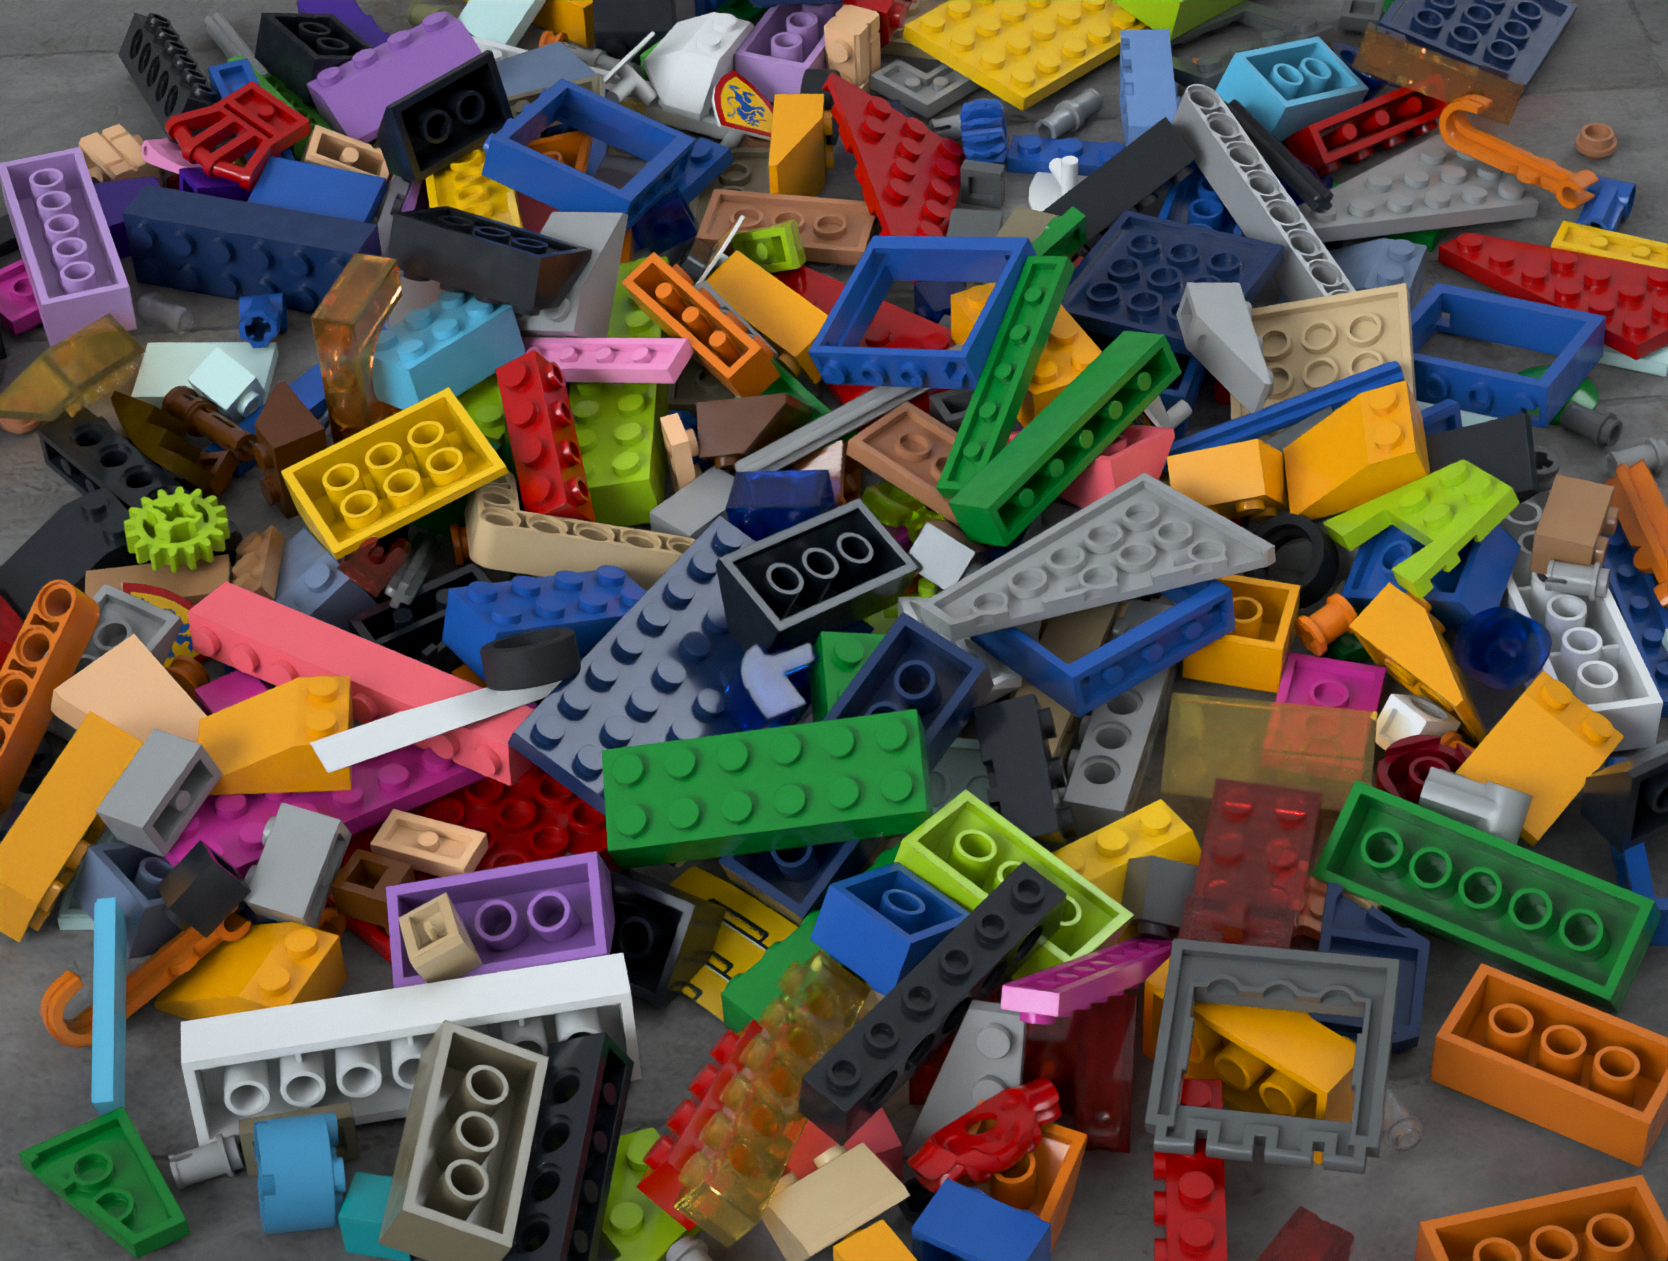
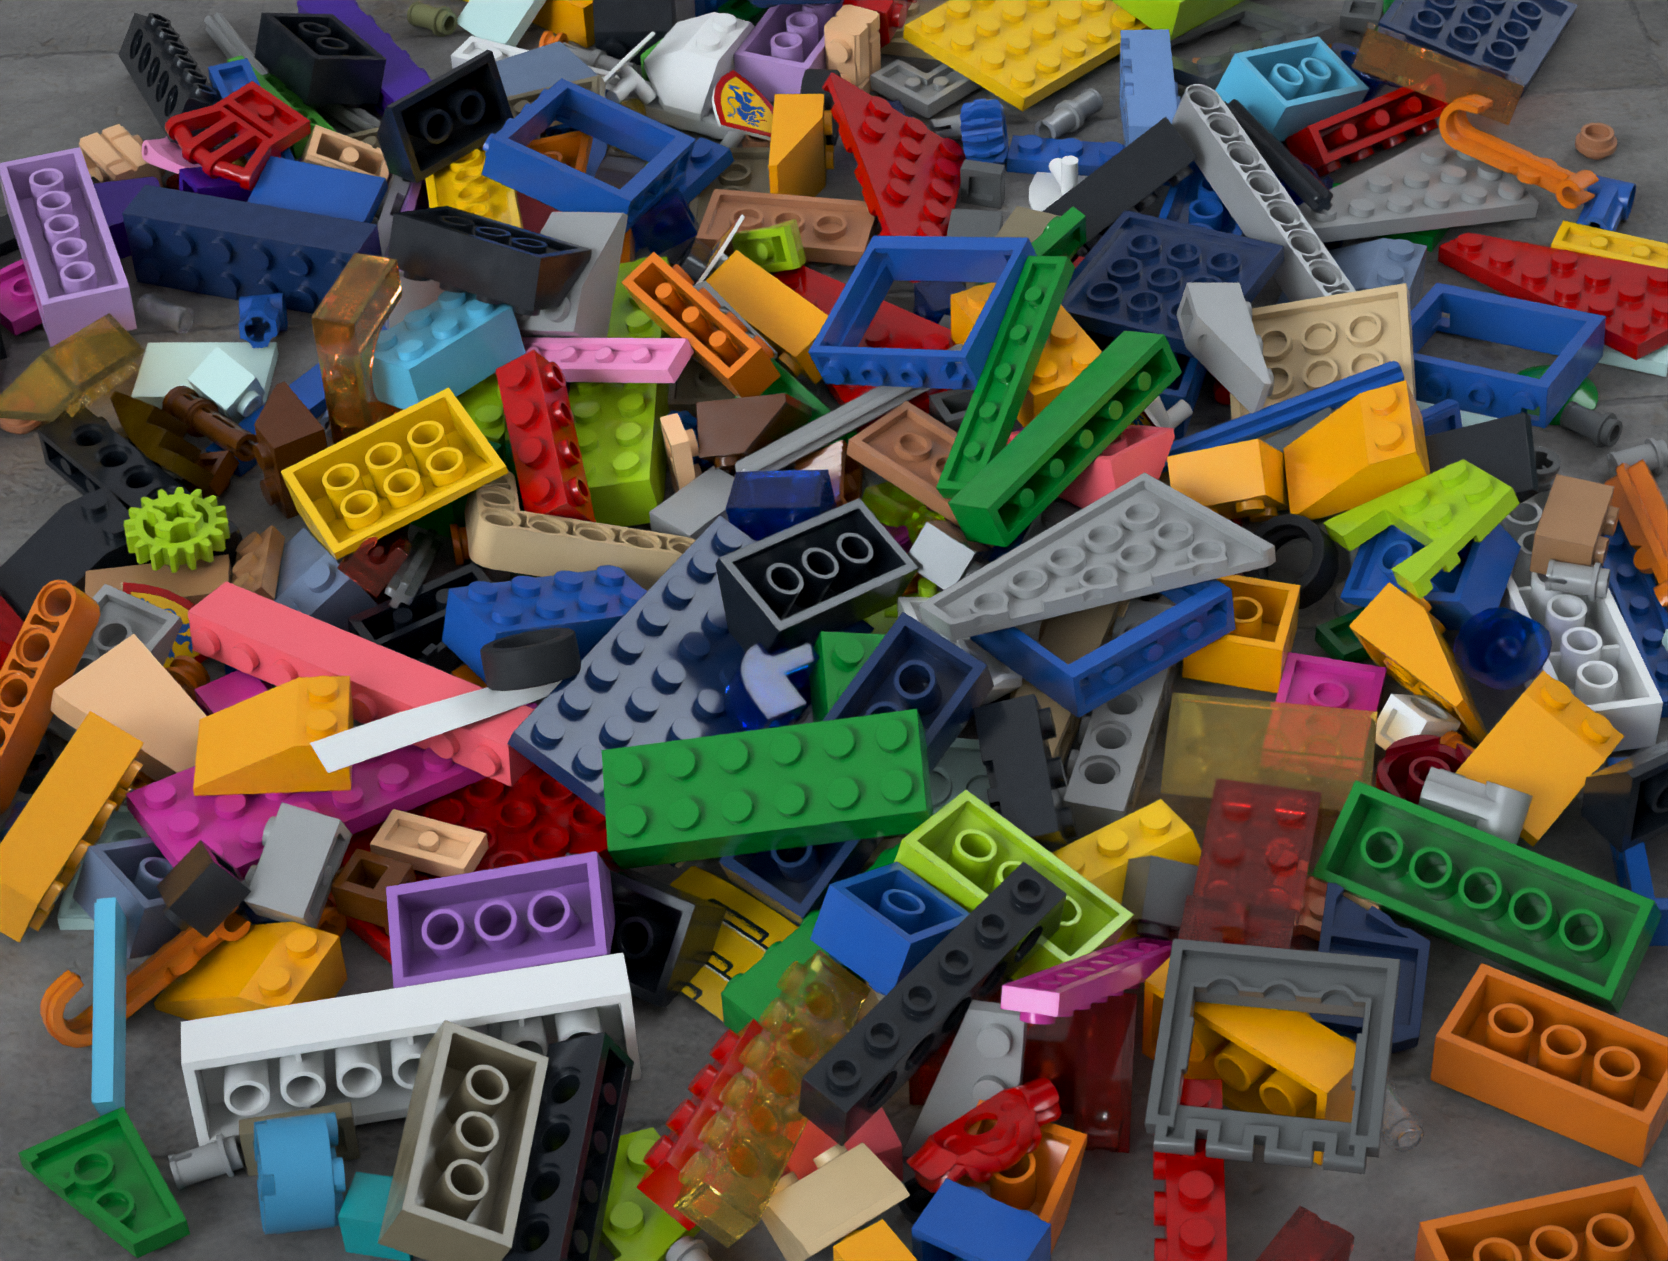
light grey brick [96,729,223,857] -> none
medium lavender slope [307,11,482,143] -> none
tan slope [398,892,483,983] -> none
orange bush [1294,593,1358,656] -> none

